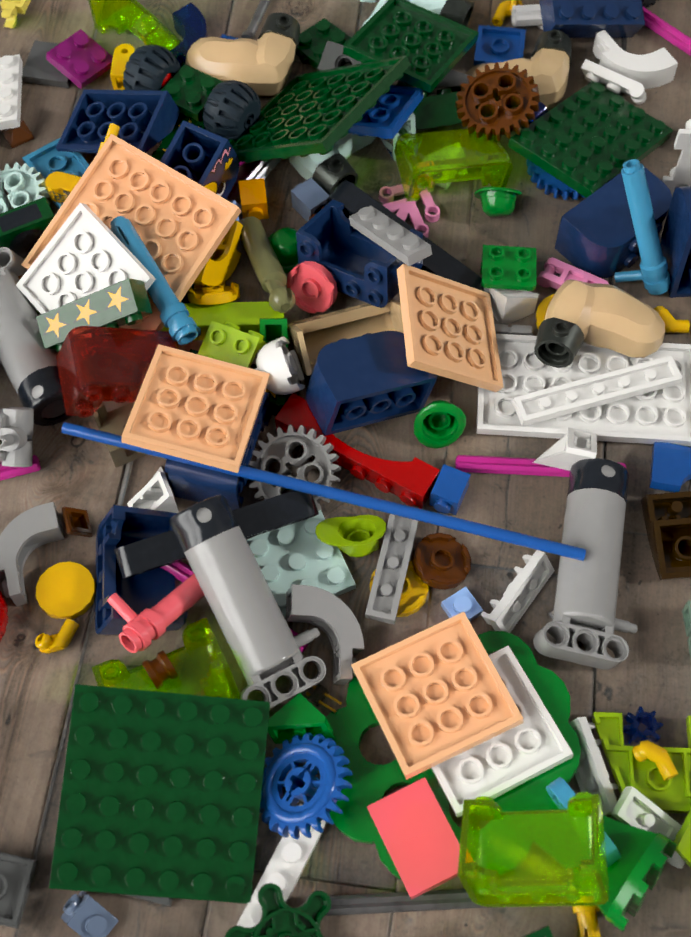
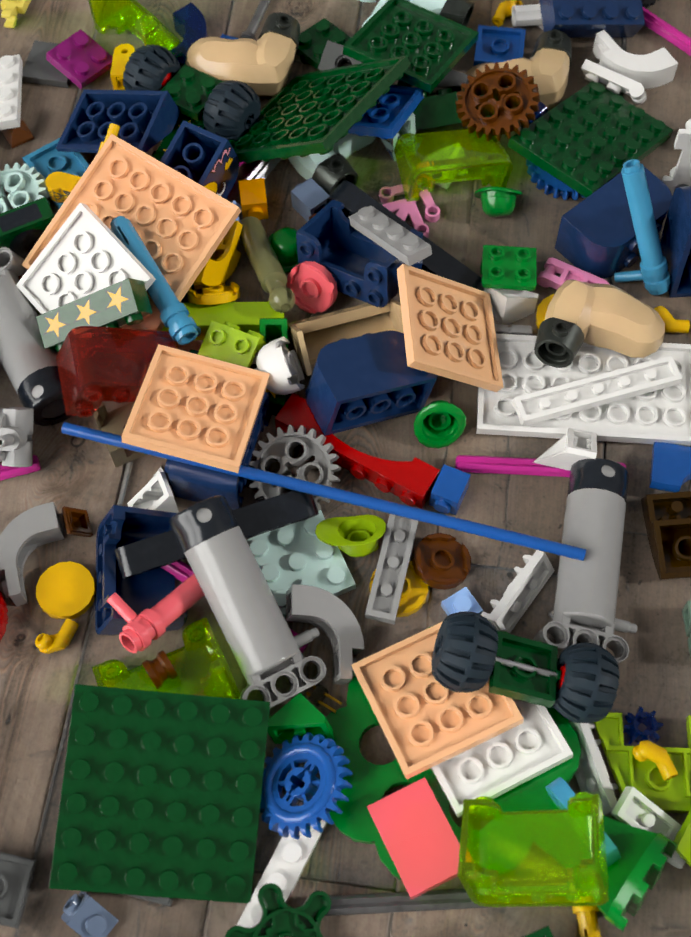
none -> black plate [431,612,620,723]

